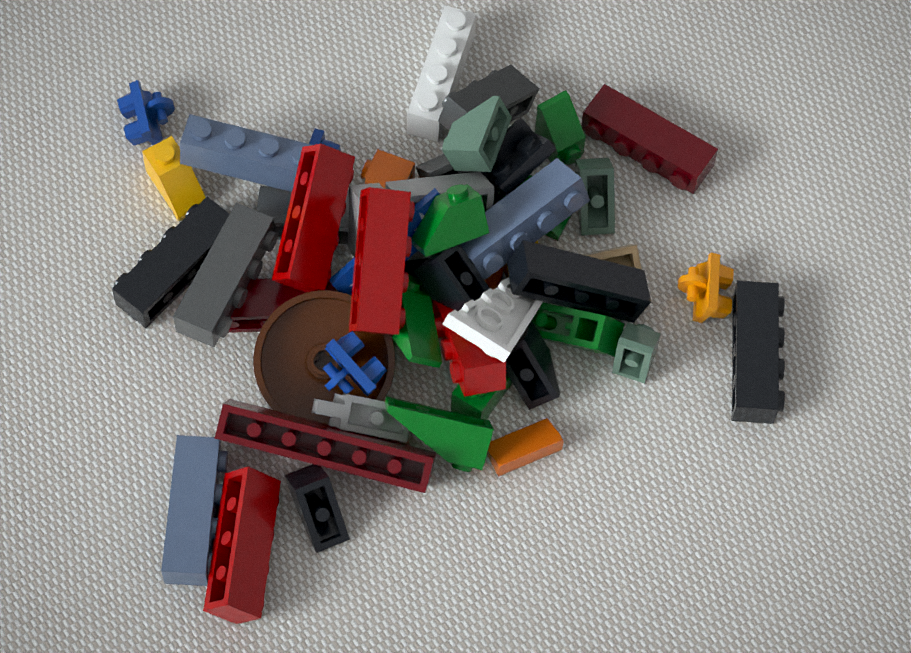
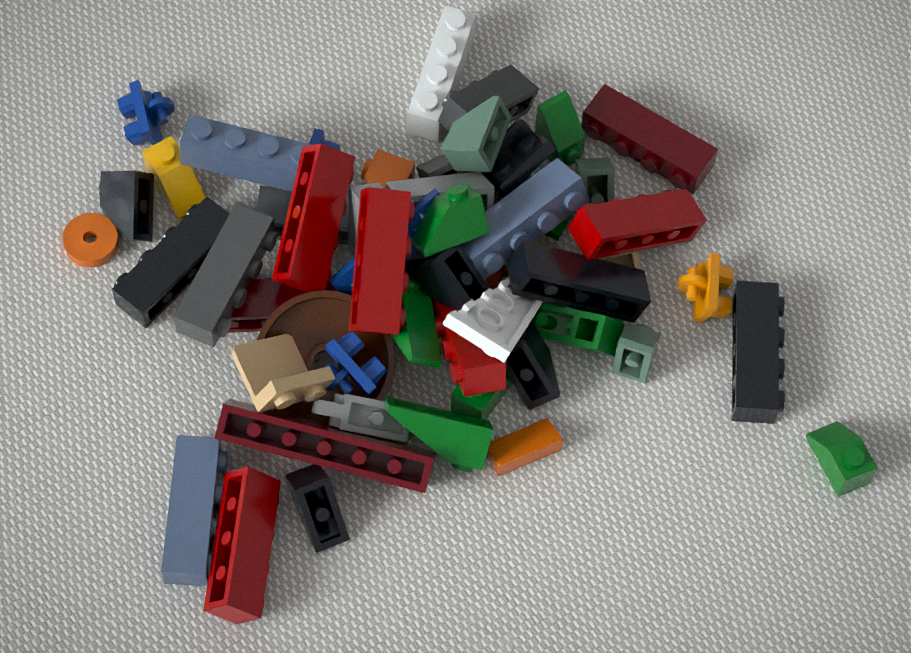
none -> orange piece [63,213,119,268]
none -> black slope [98,171,154,242]
none -> tan bracket [231,334,336,413]
none -> red brick [568,189,707,260]
none -> green slope [805,421,877,497]

